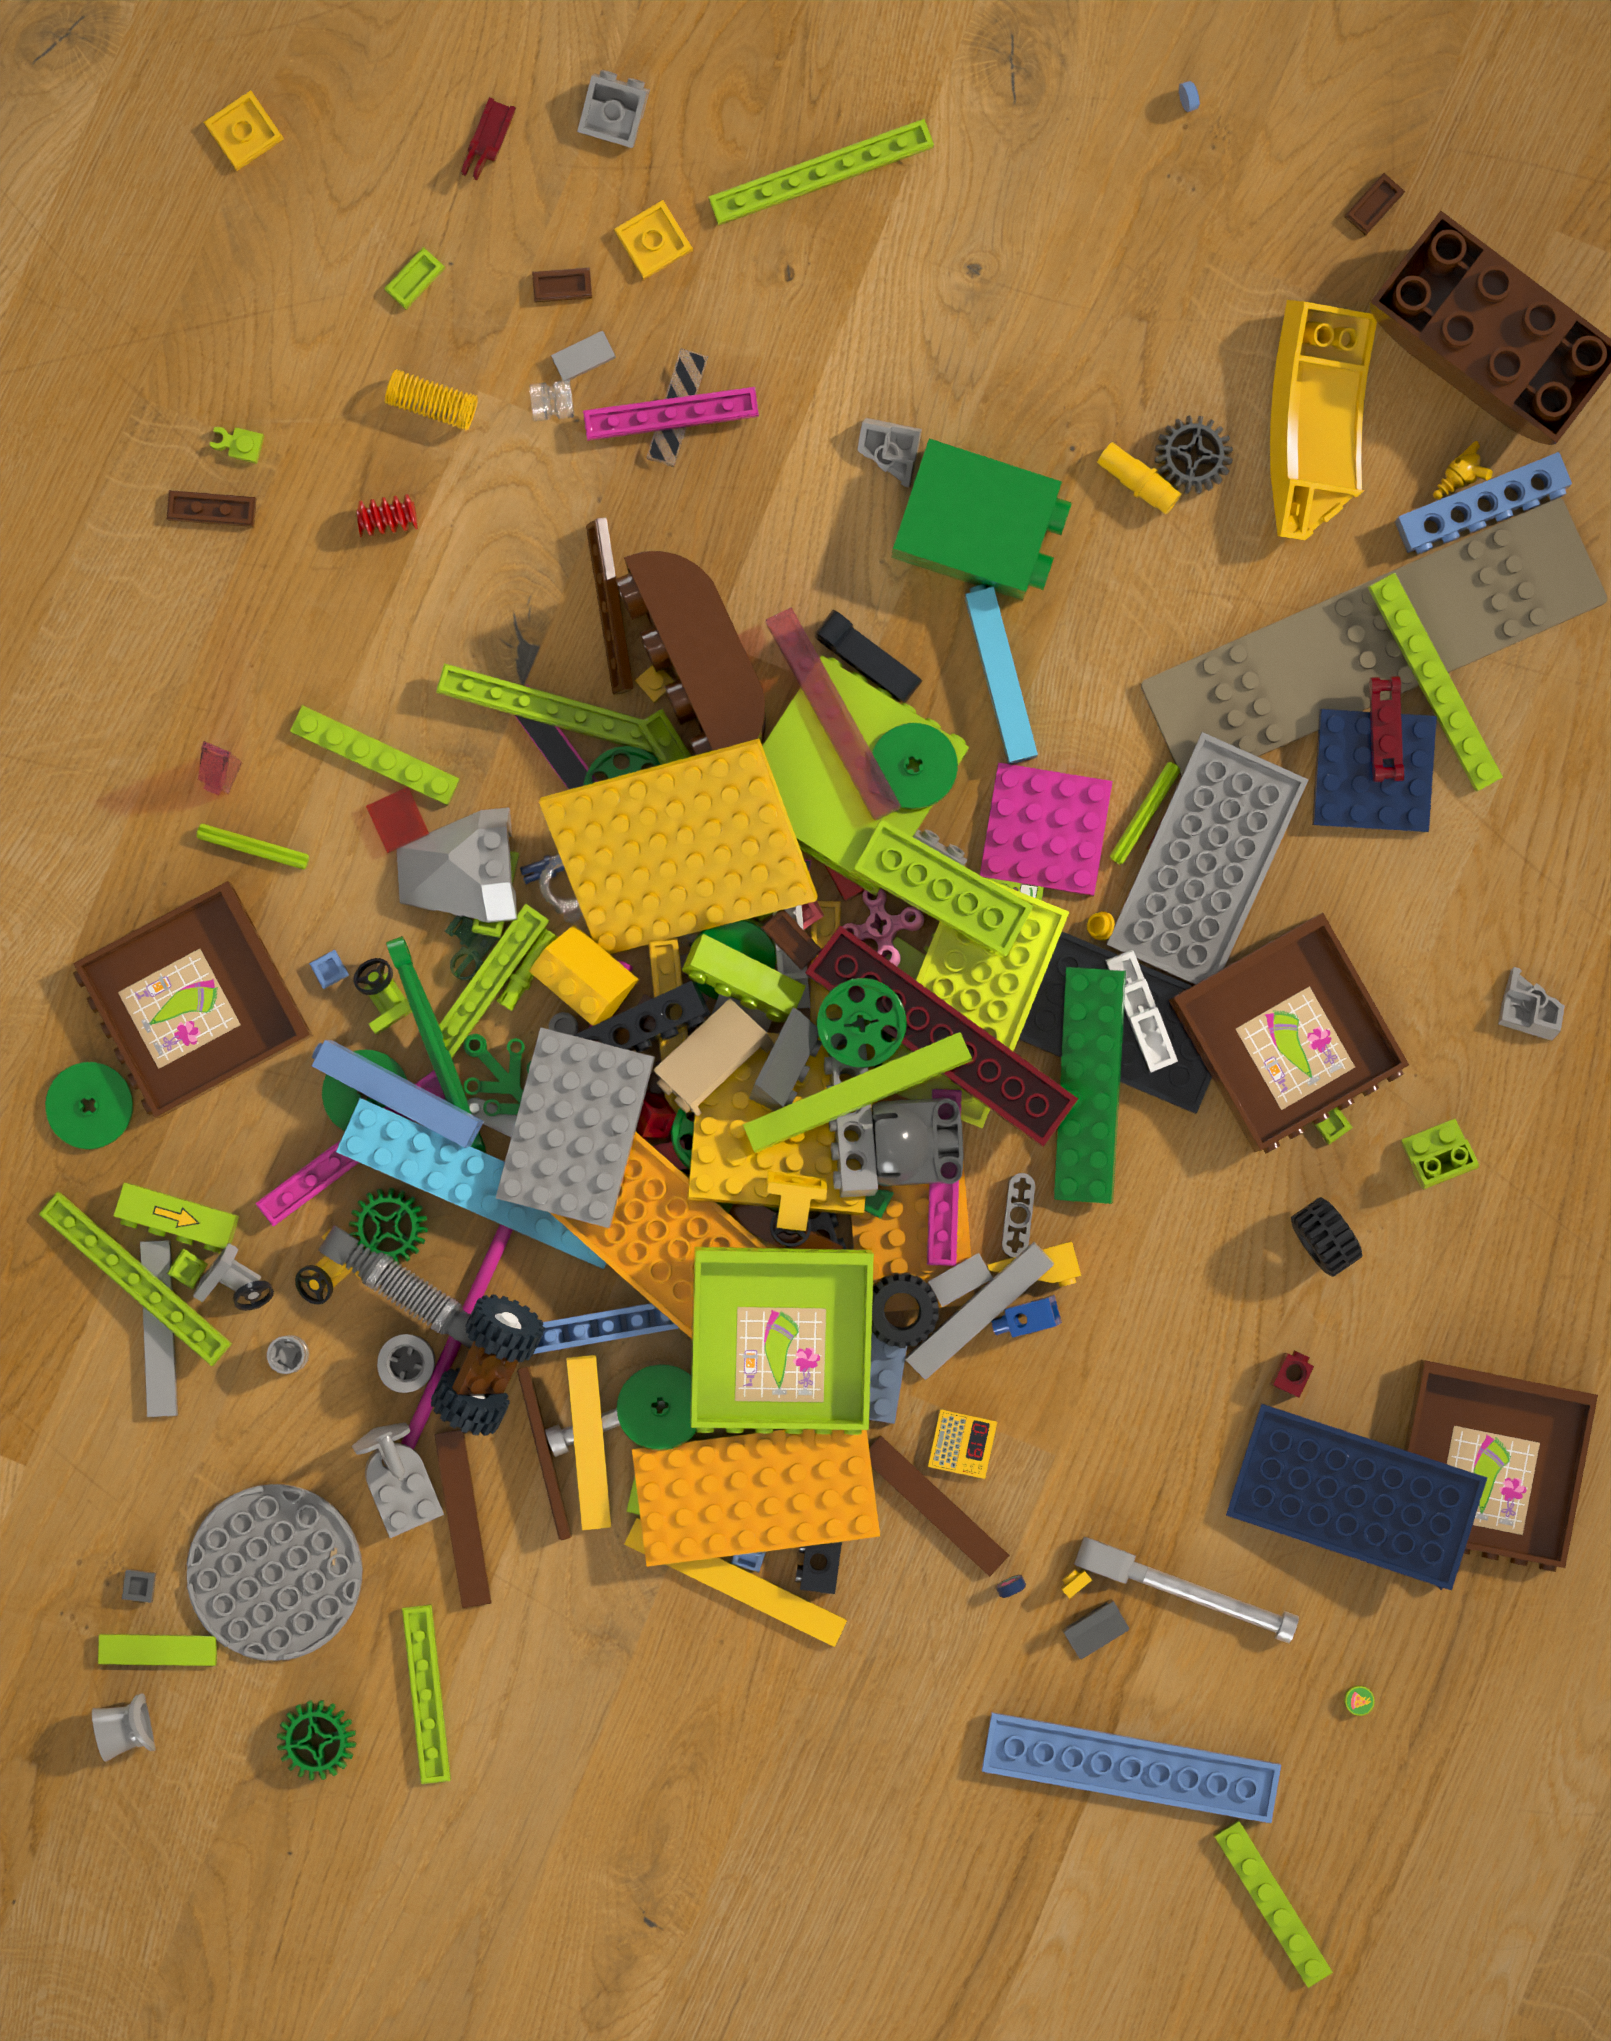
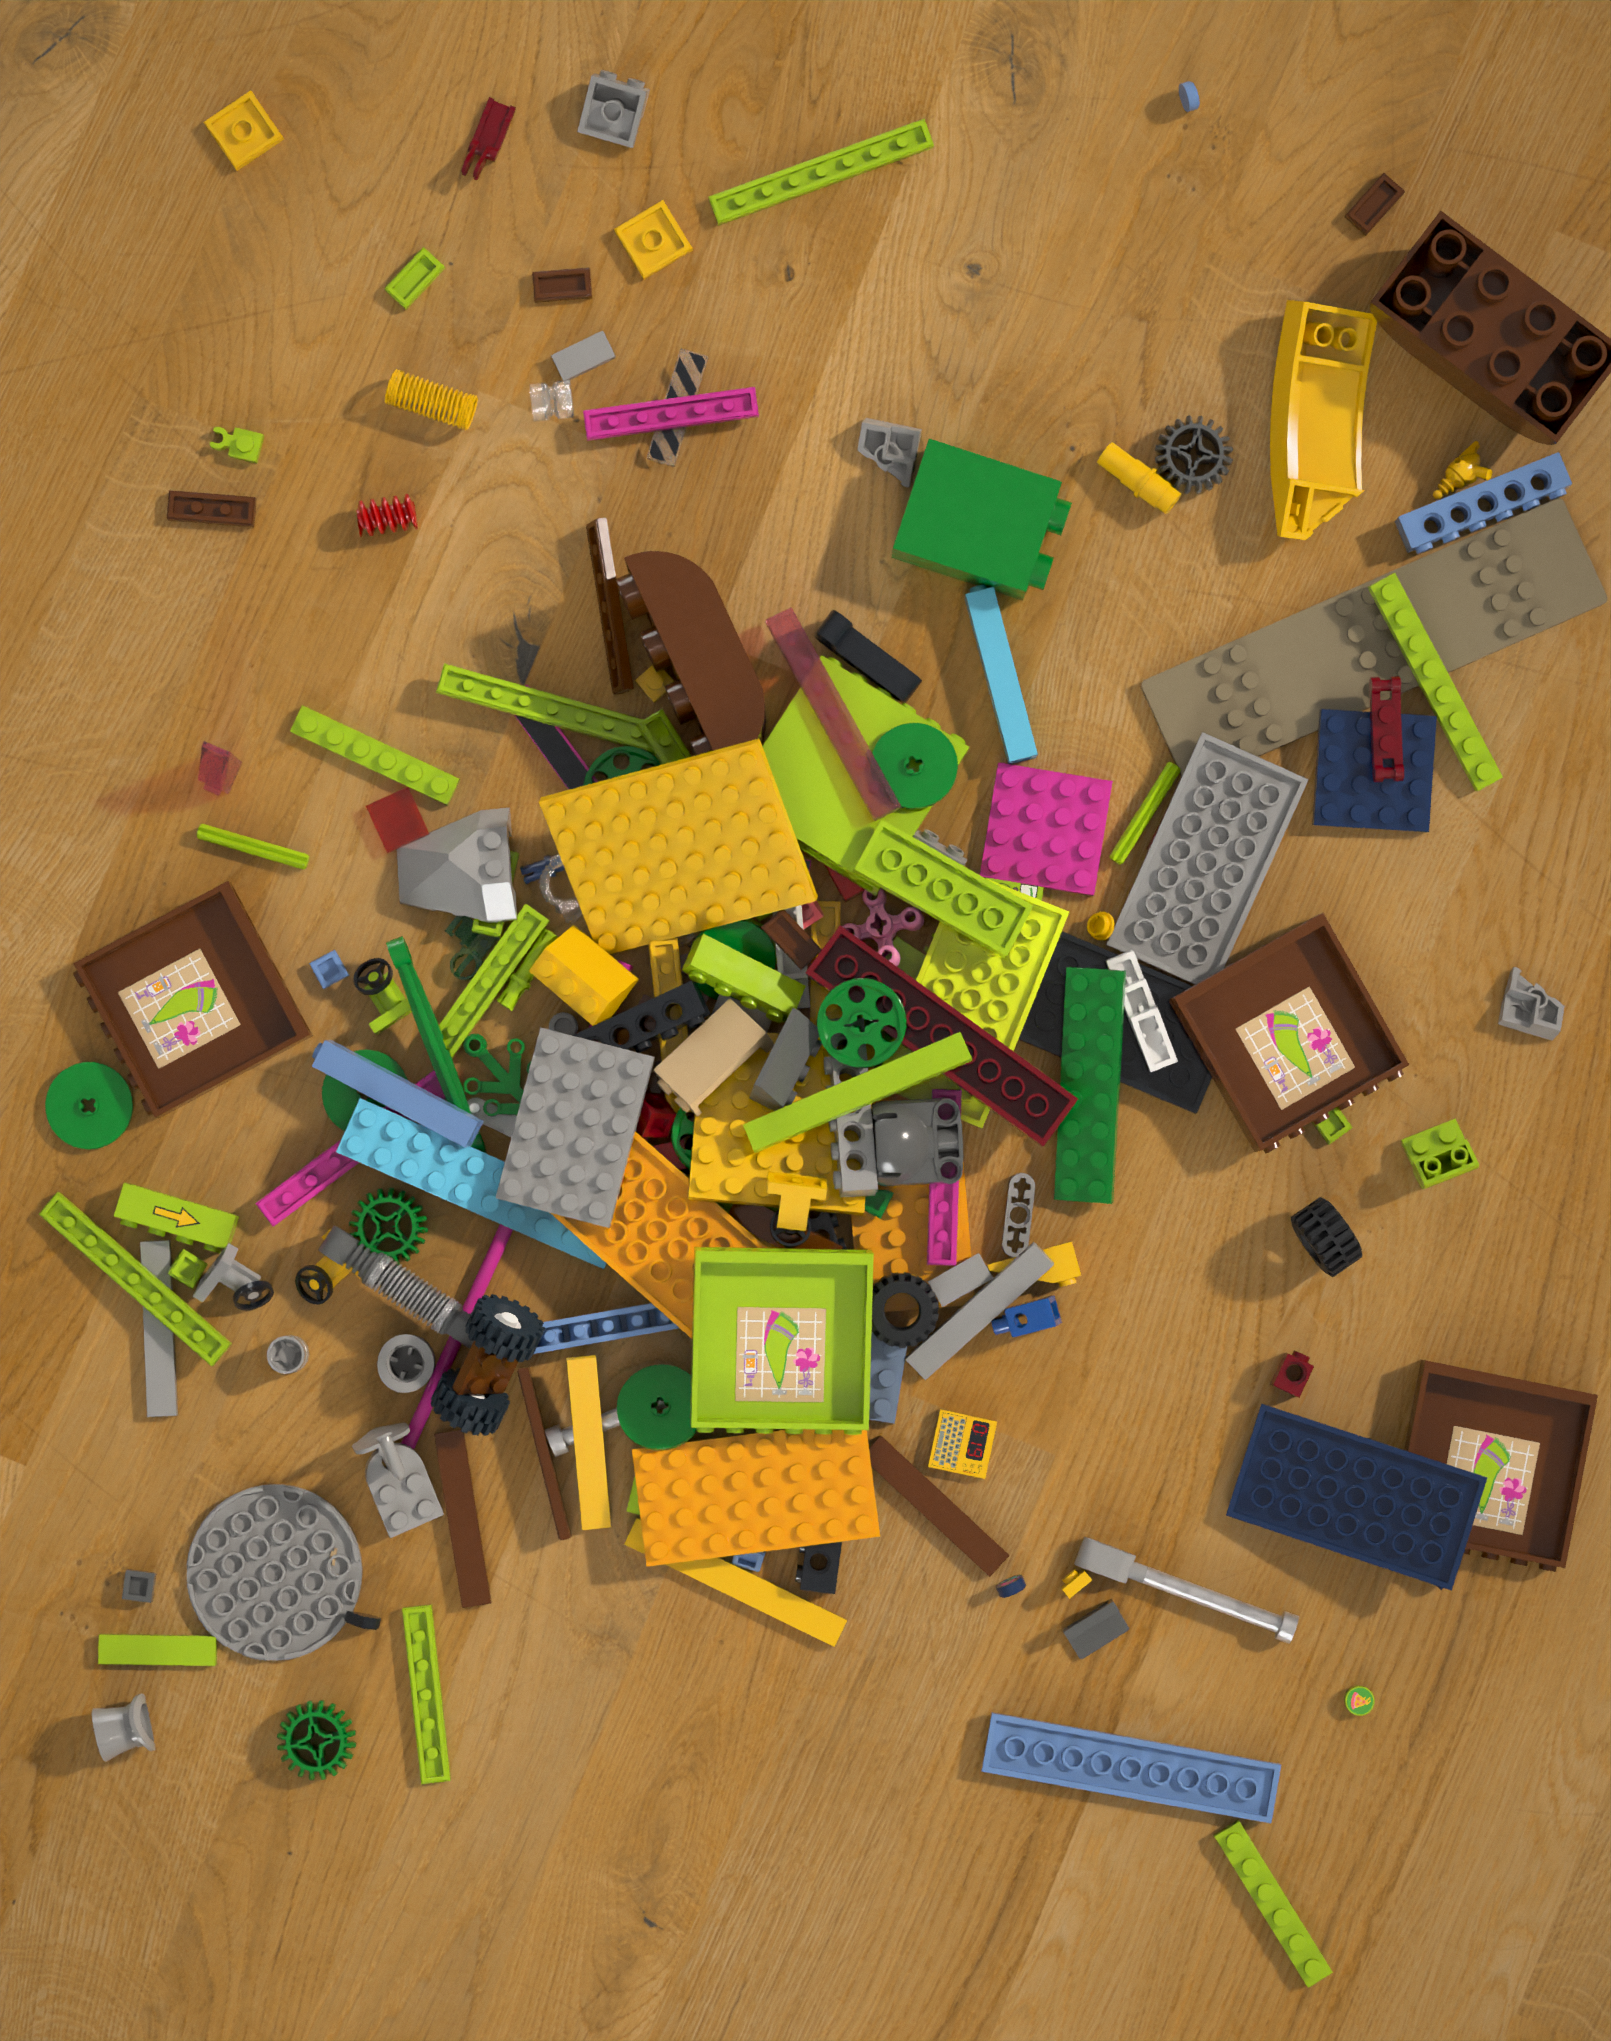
none -> black tile [344,1611,381,1630]

